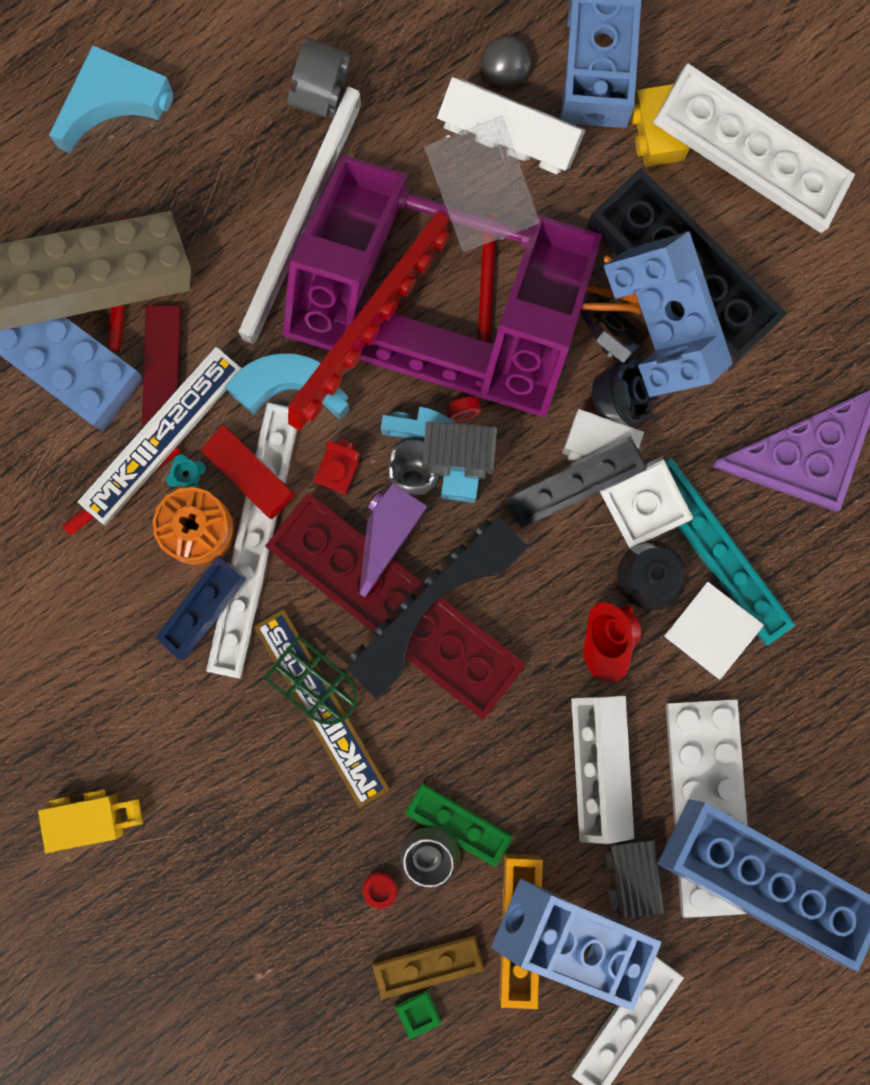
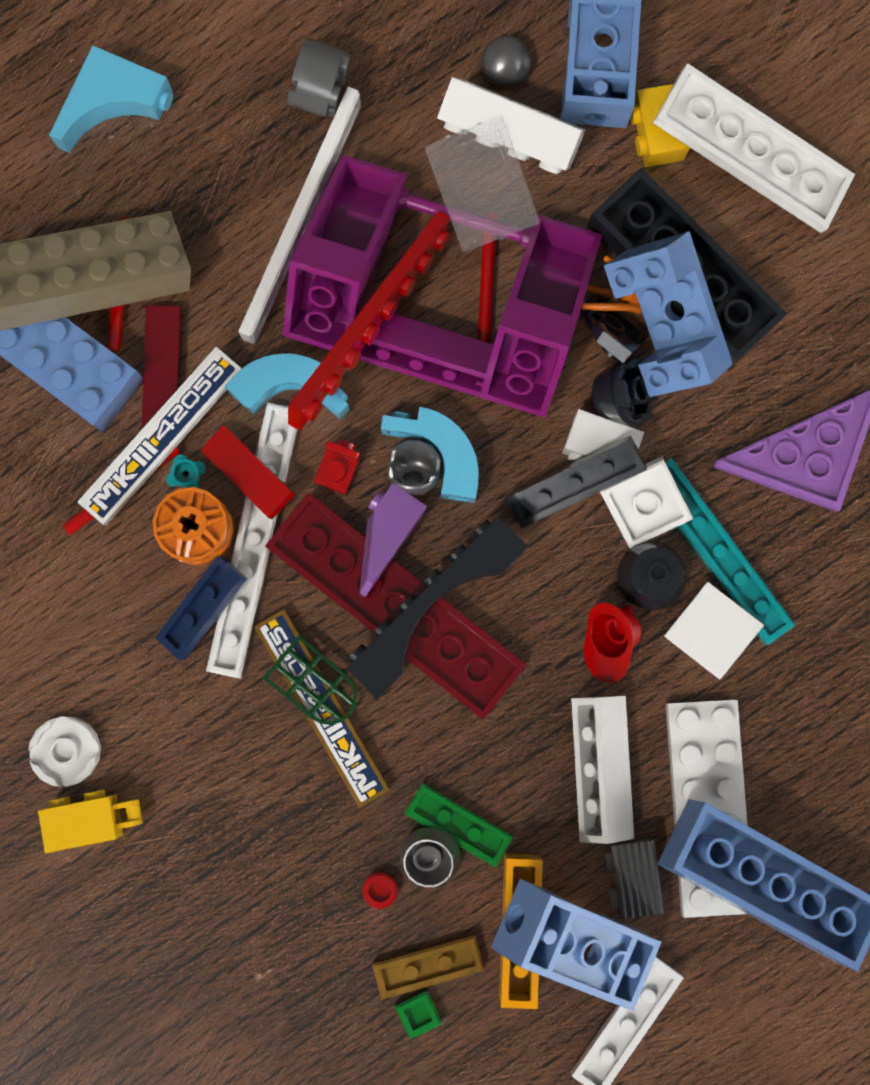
dark grey brick [422,421,497,479] -> none
red tile [446,396,482,422] -> none
none -> white tile [29,716,101,787]

